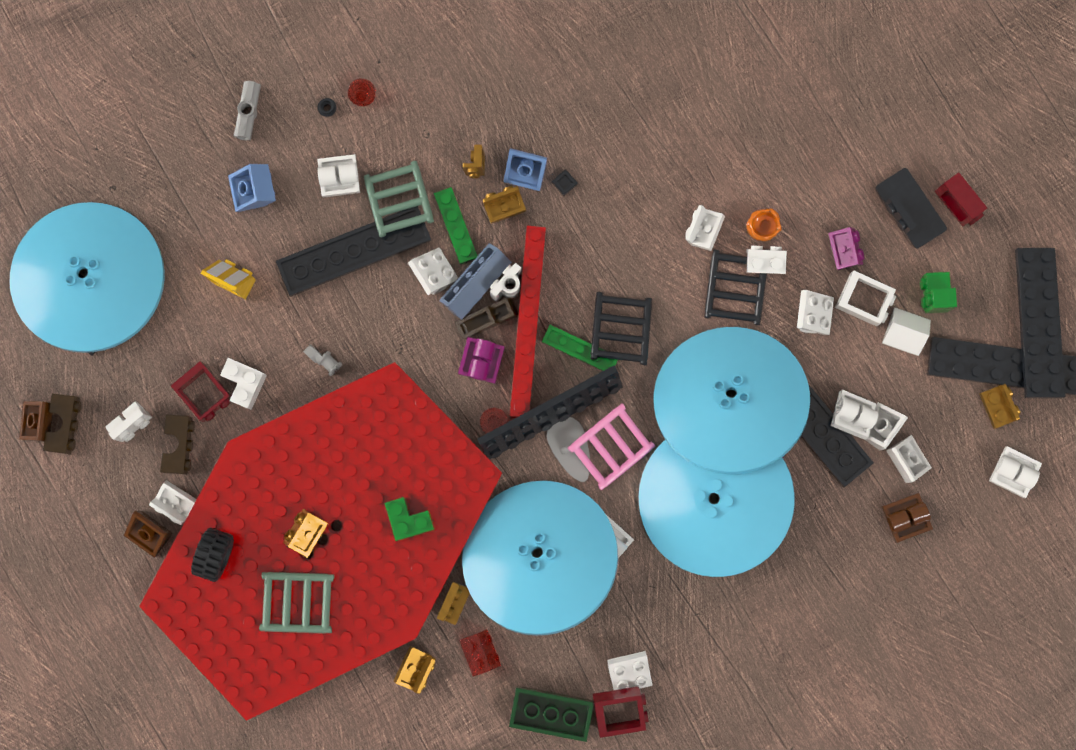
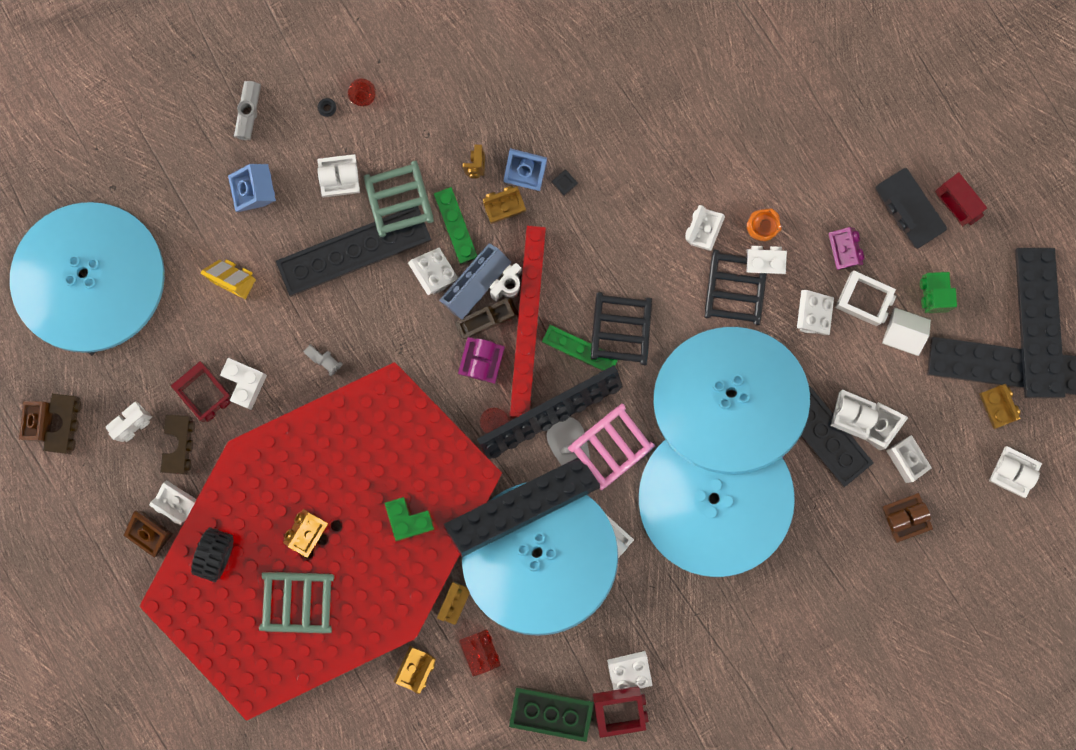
none -> black plate [443,458,600,557]

